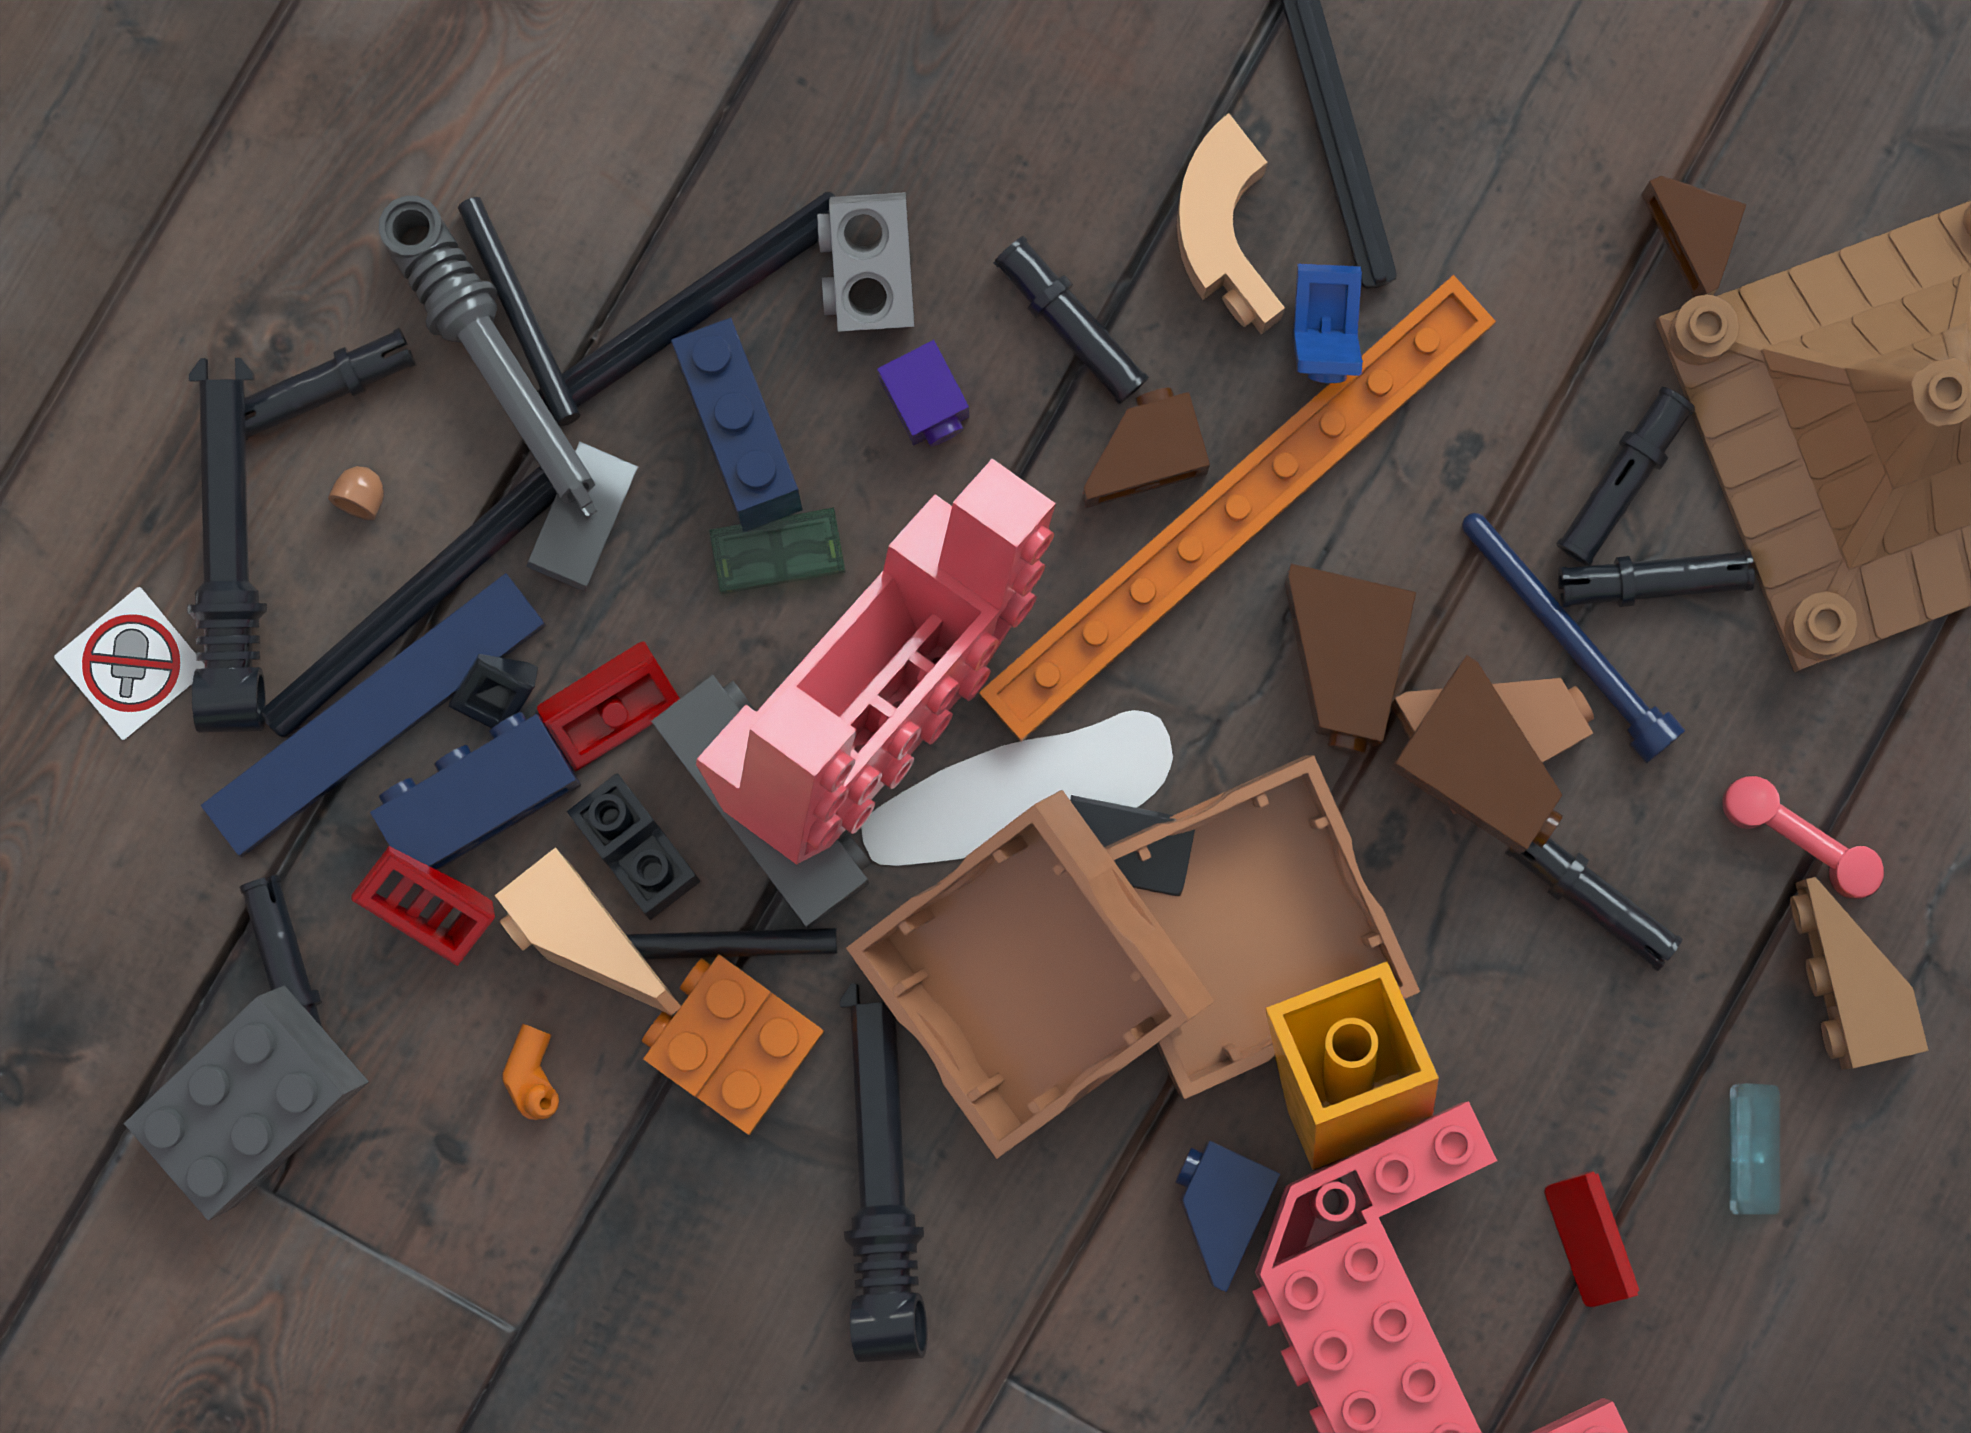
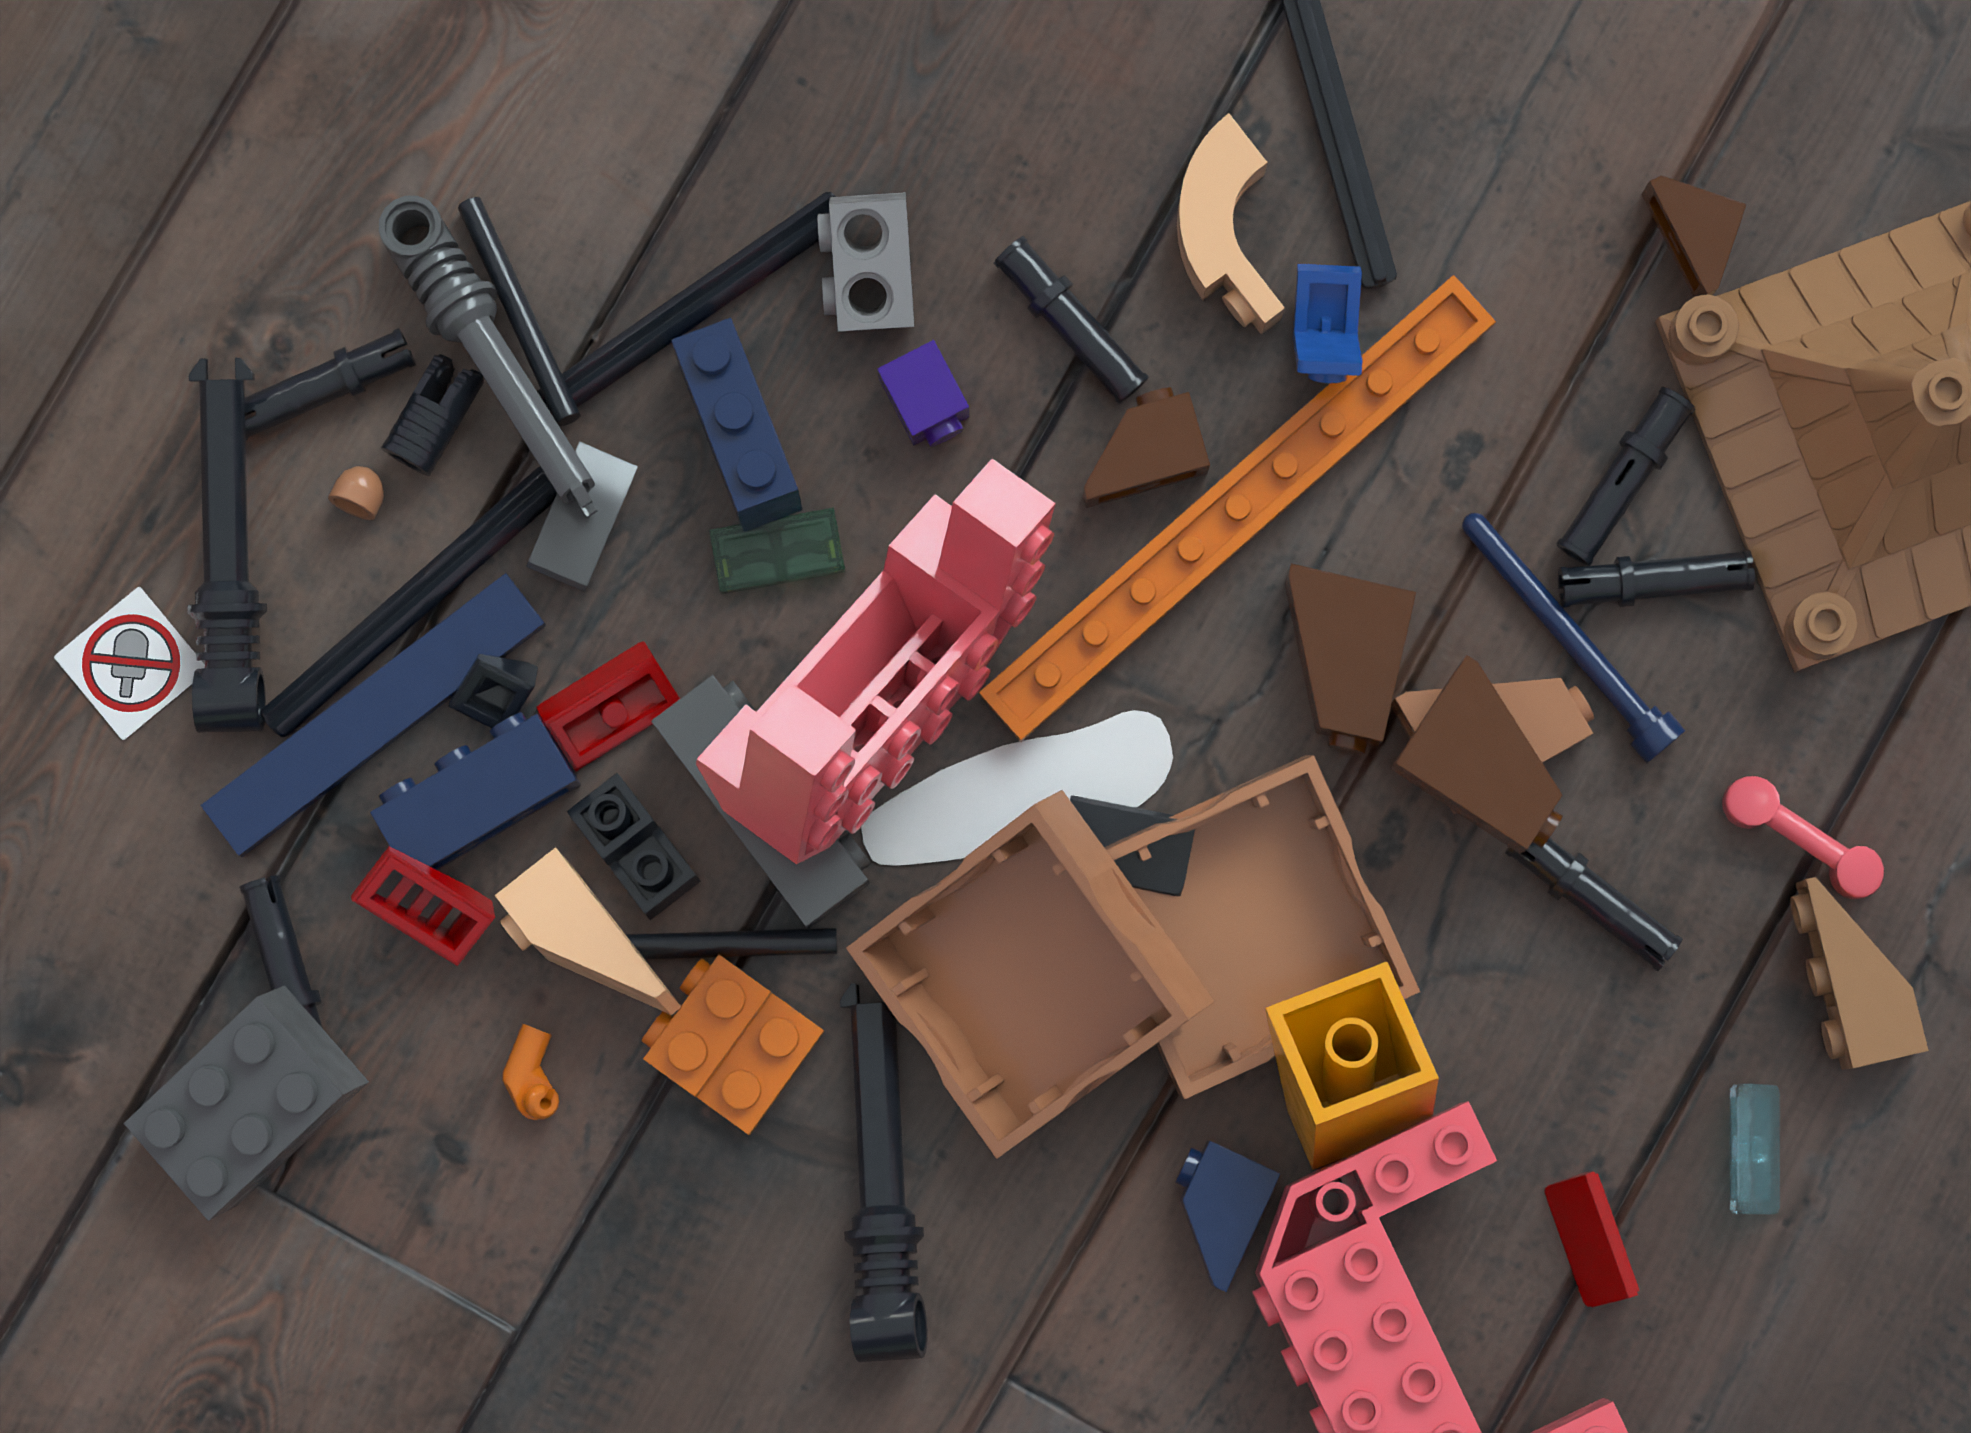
none -> black hinge [381,354,484,476]

